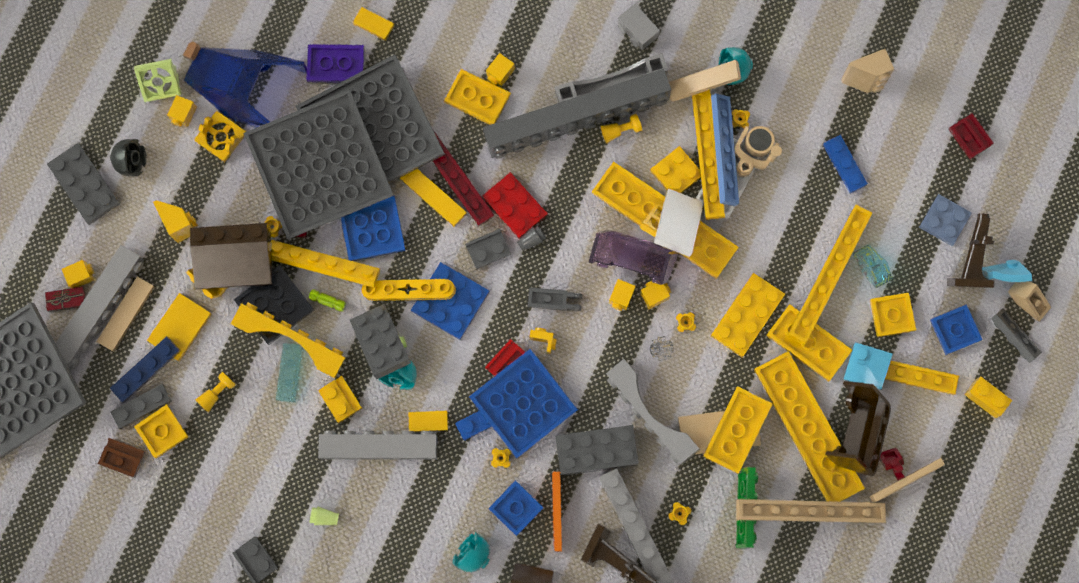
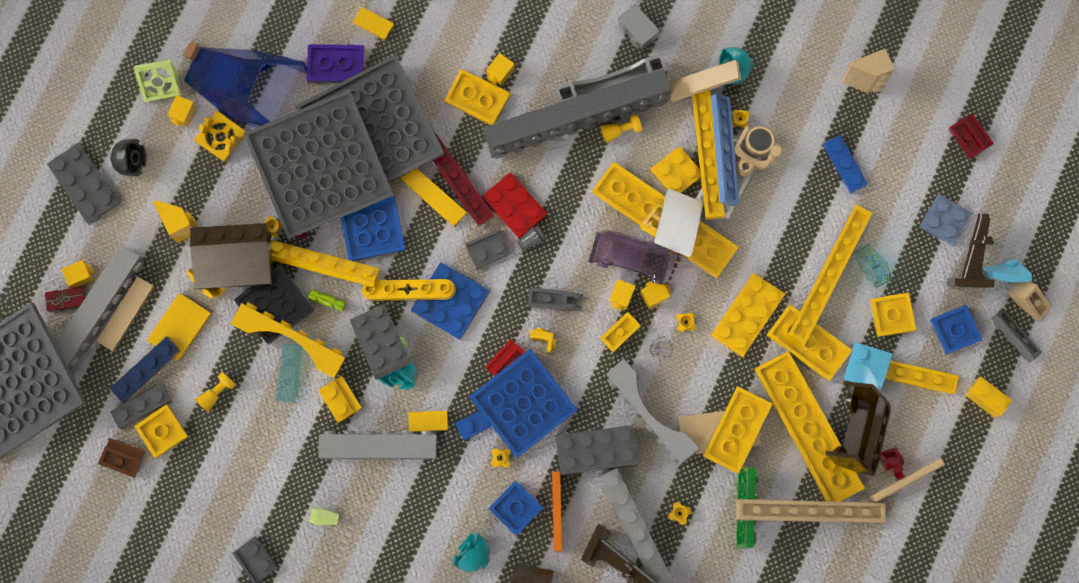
none -> yellow plate [600,312,641,353]

